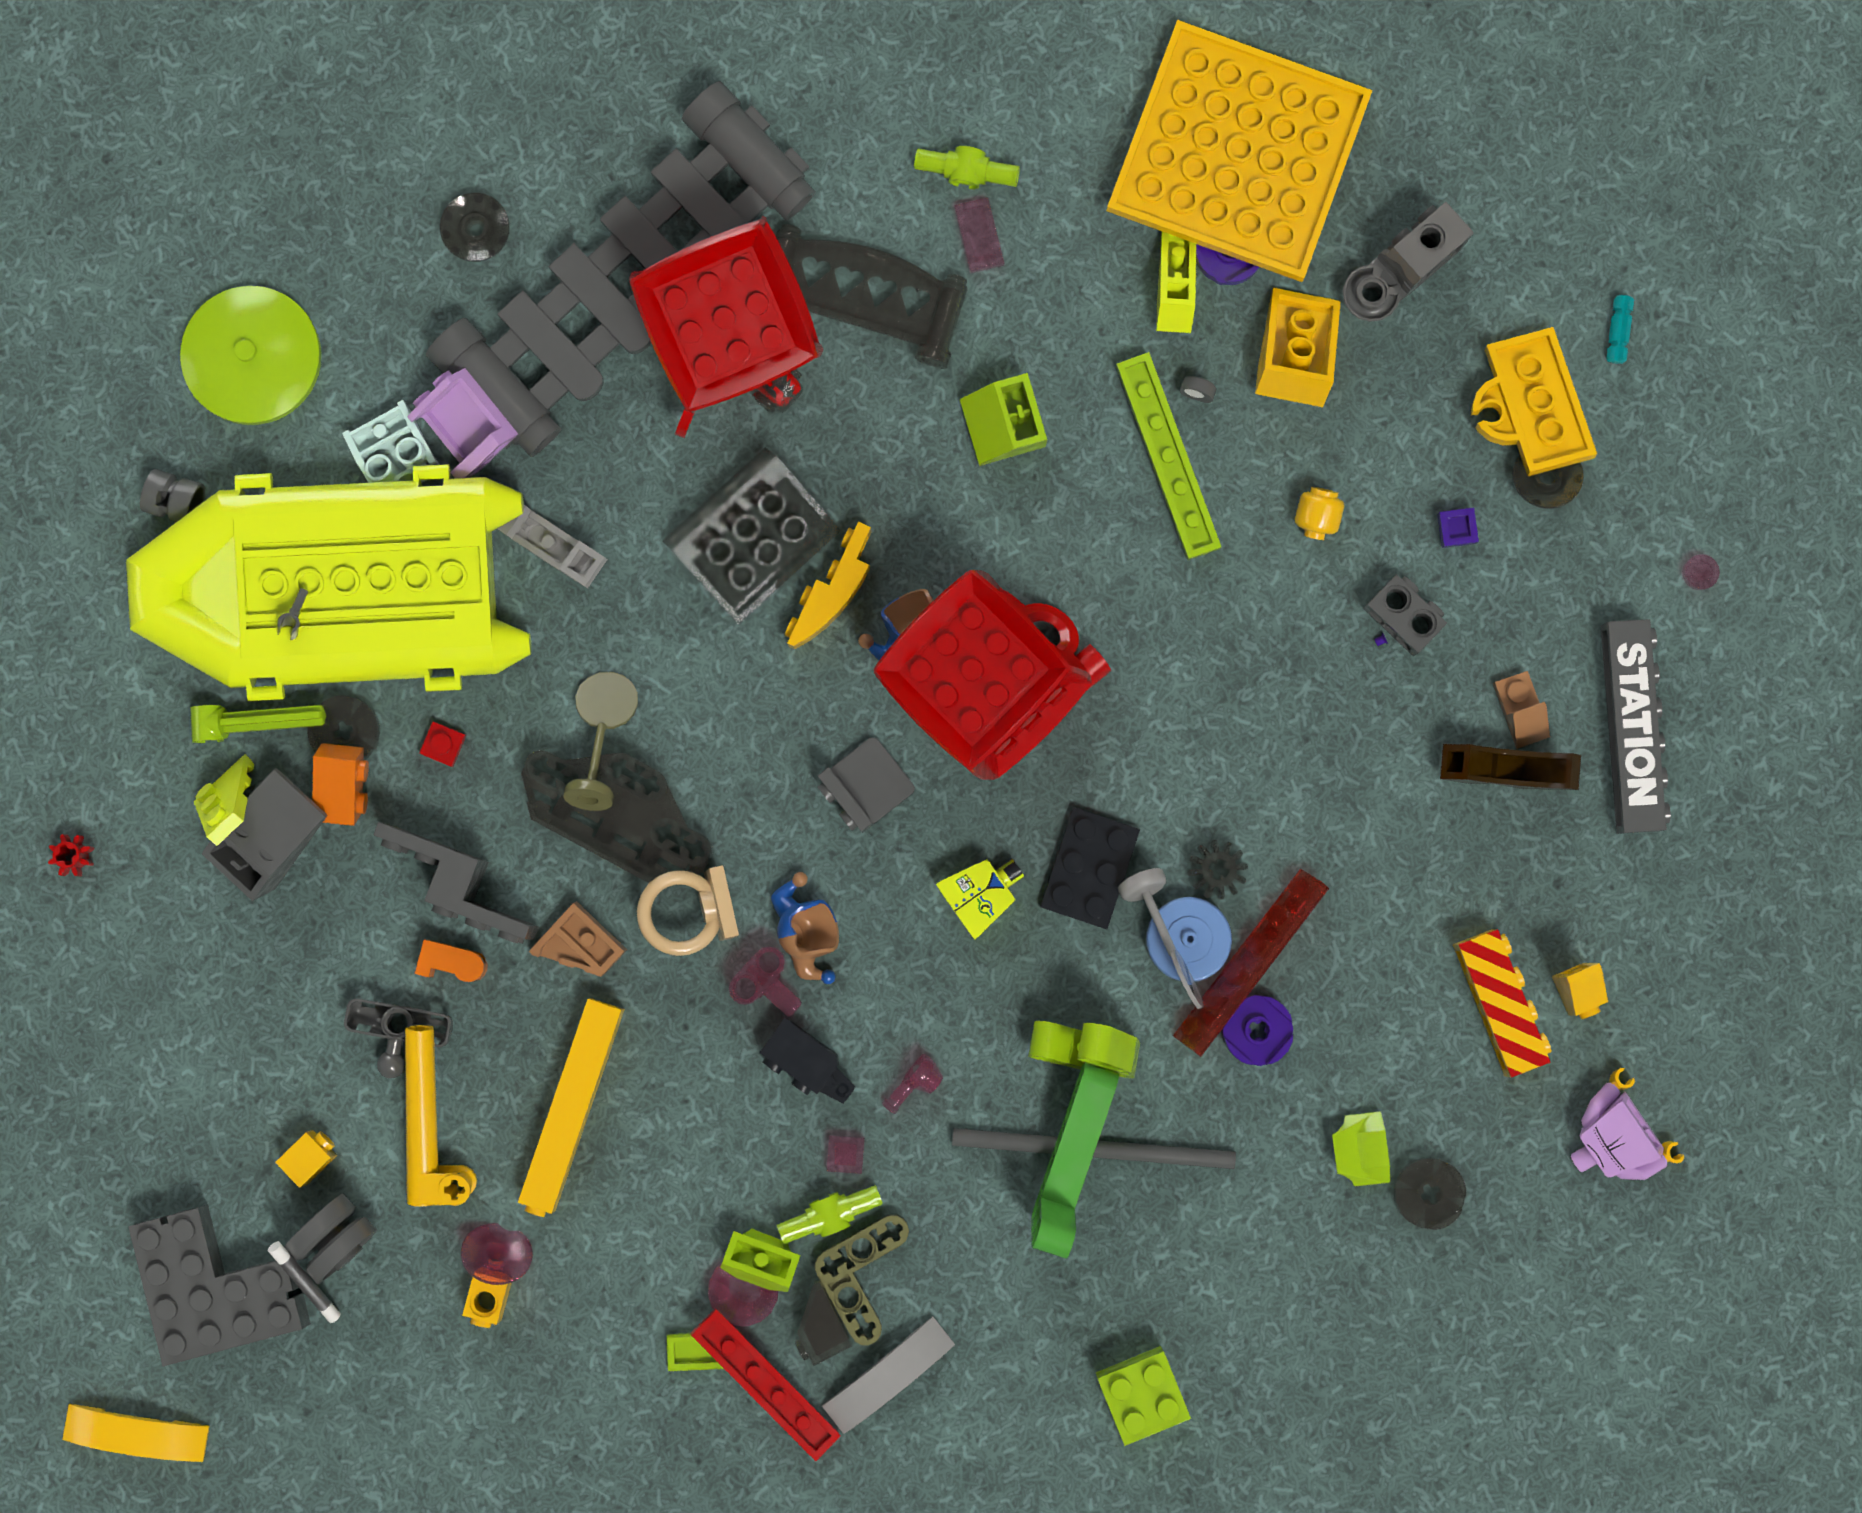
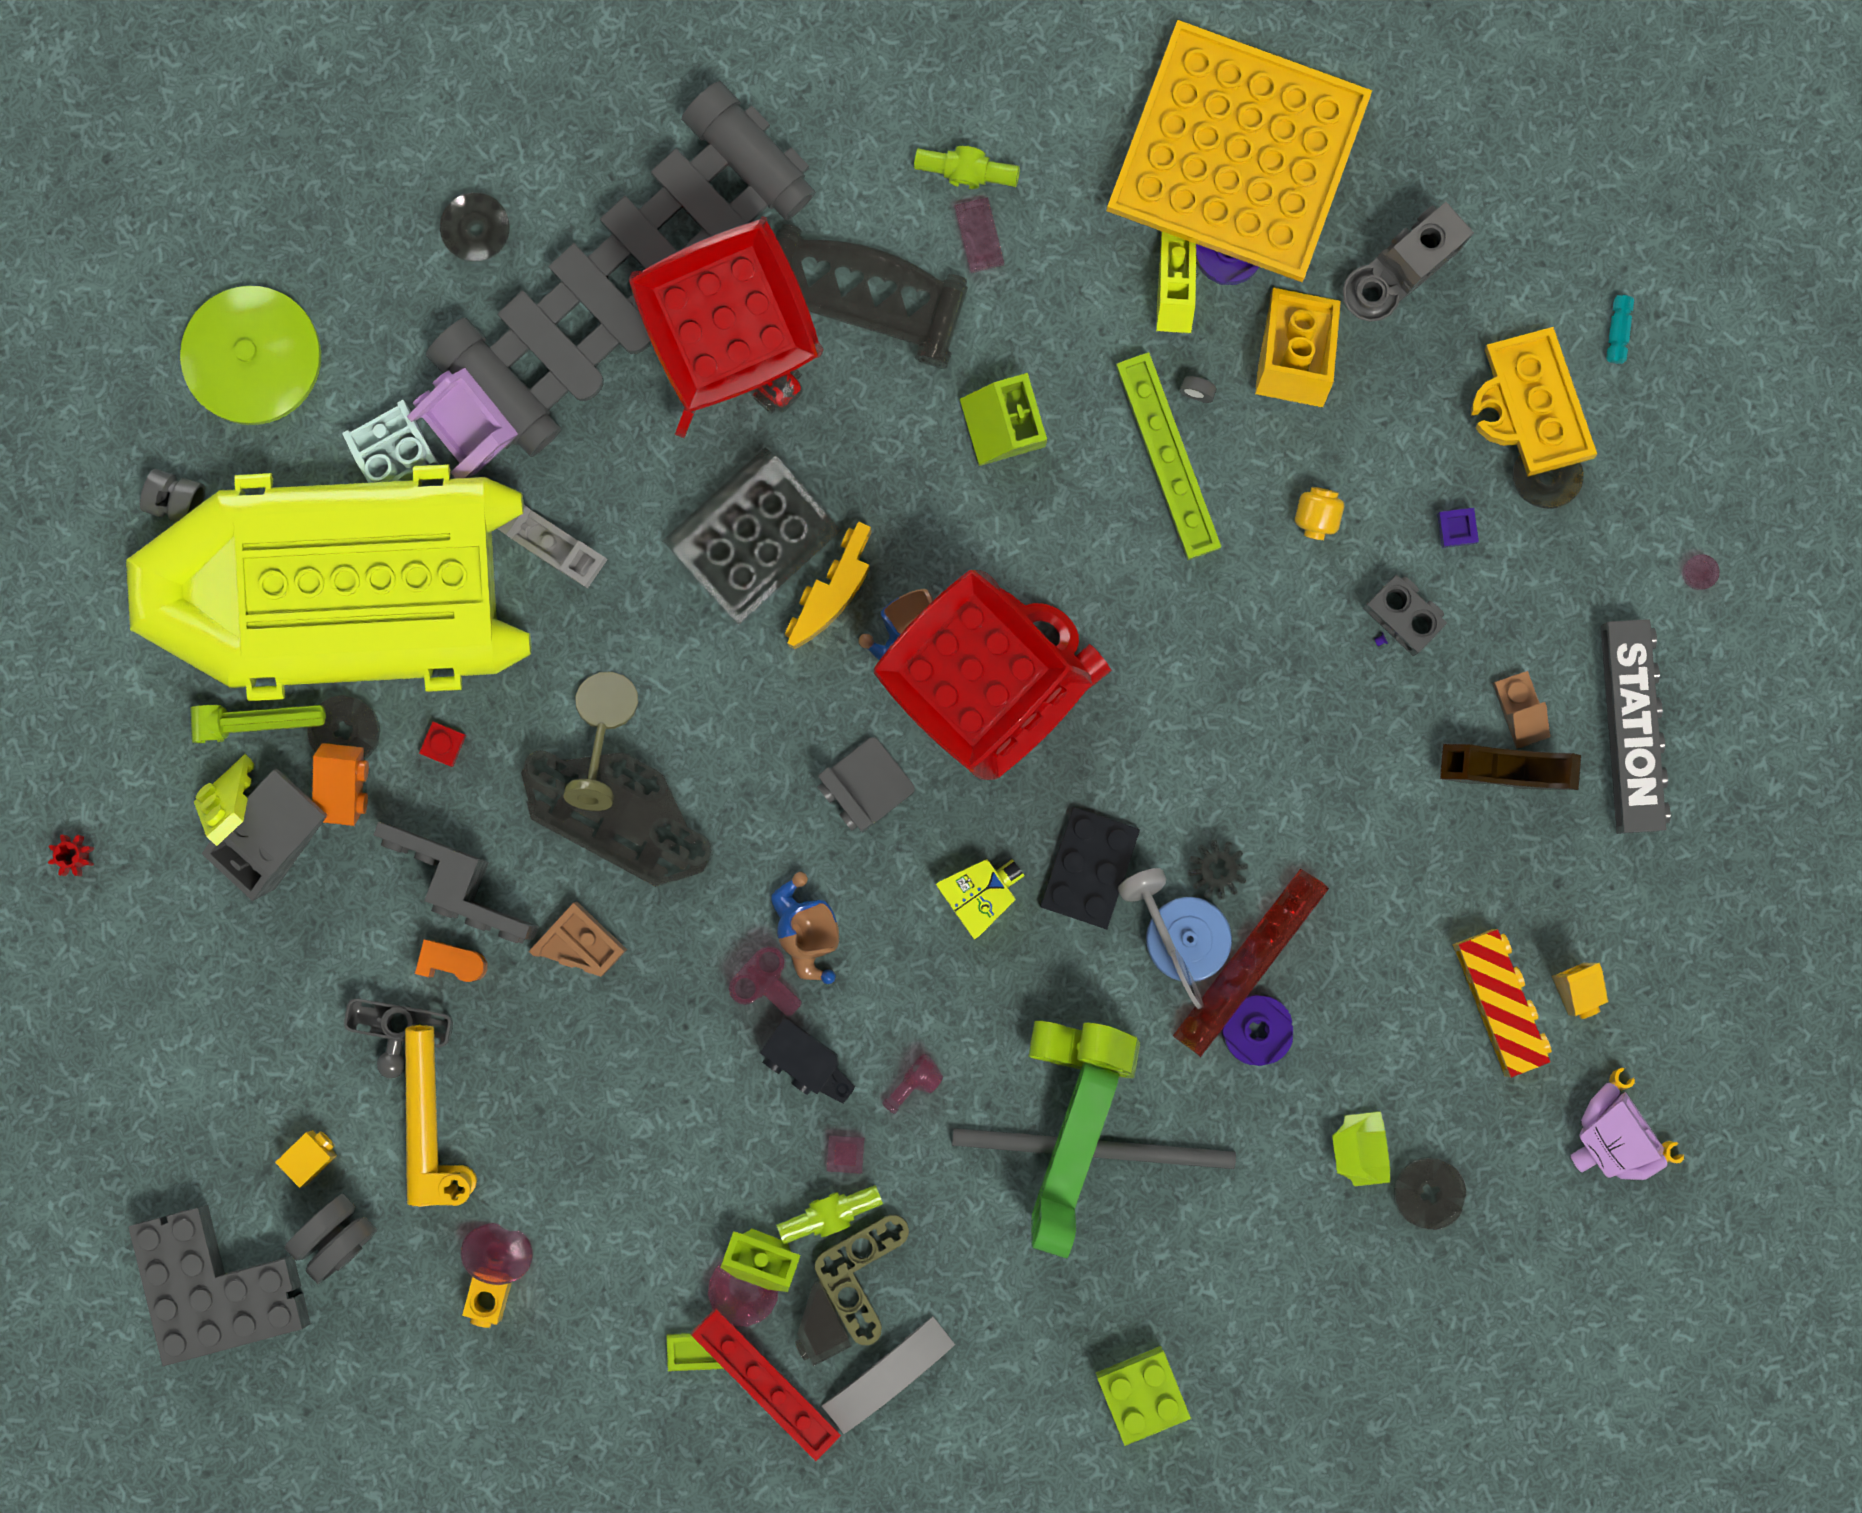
yellow slope [62,1404,210,1462] -> none
flat silver bar [268,1241,341,1323] -> none
dark grey hand [277,588,308,640] -> none
yellow brick [518,998,625,1217] -> none
tan tile [637,865,739,956] -> none

